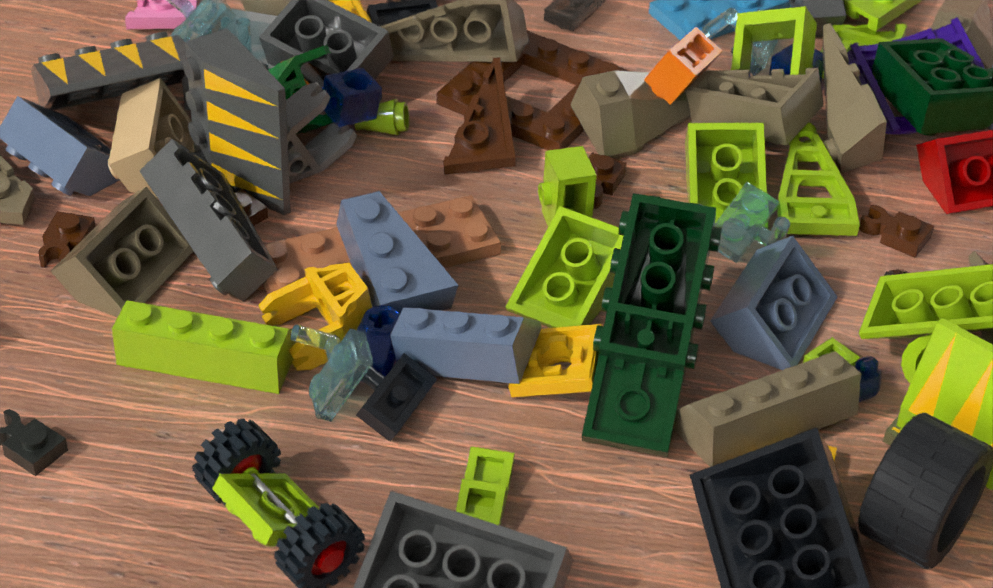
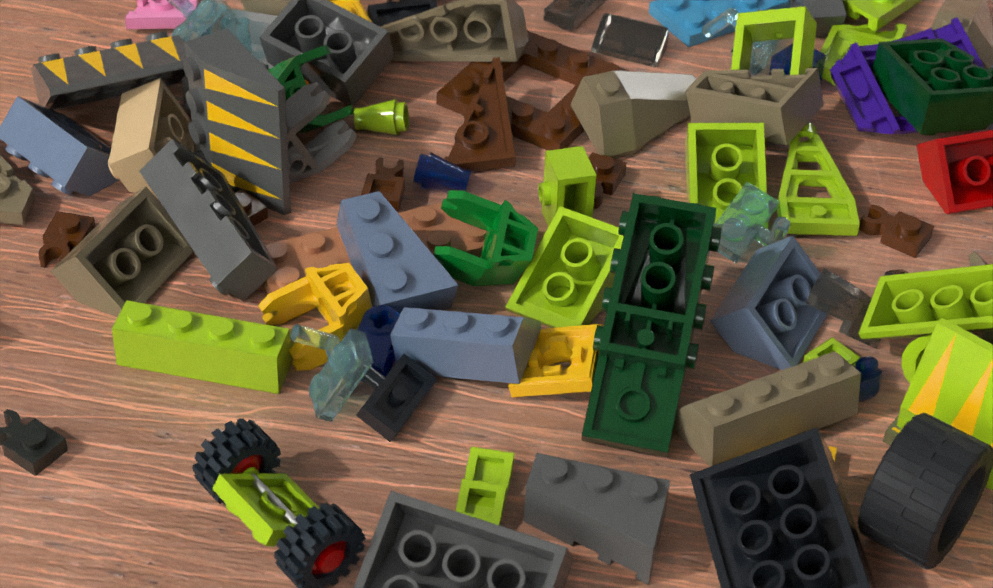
clear blue brick [322,68,382,127] -> none
orange brick [644,27,723,105] -> none
dark tan wedge [822,23,887,173] -> none
none -> reddish brown plate [361,158,405,212]
none -> clear blue cone [413,152,471,191]
none -> green piece [433,190,538,286]
none -> dark grey wedge [524,453,670,585]
none -> clear smoke slope [591,13,669,67]
none -> clear smoke slope [806,269,882,349]

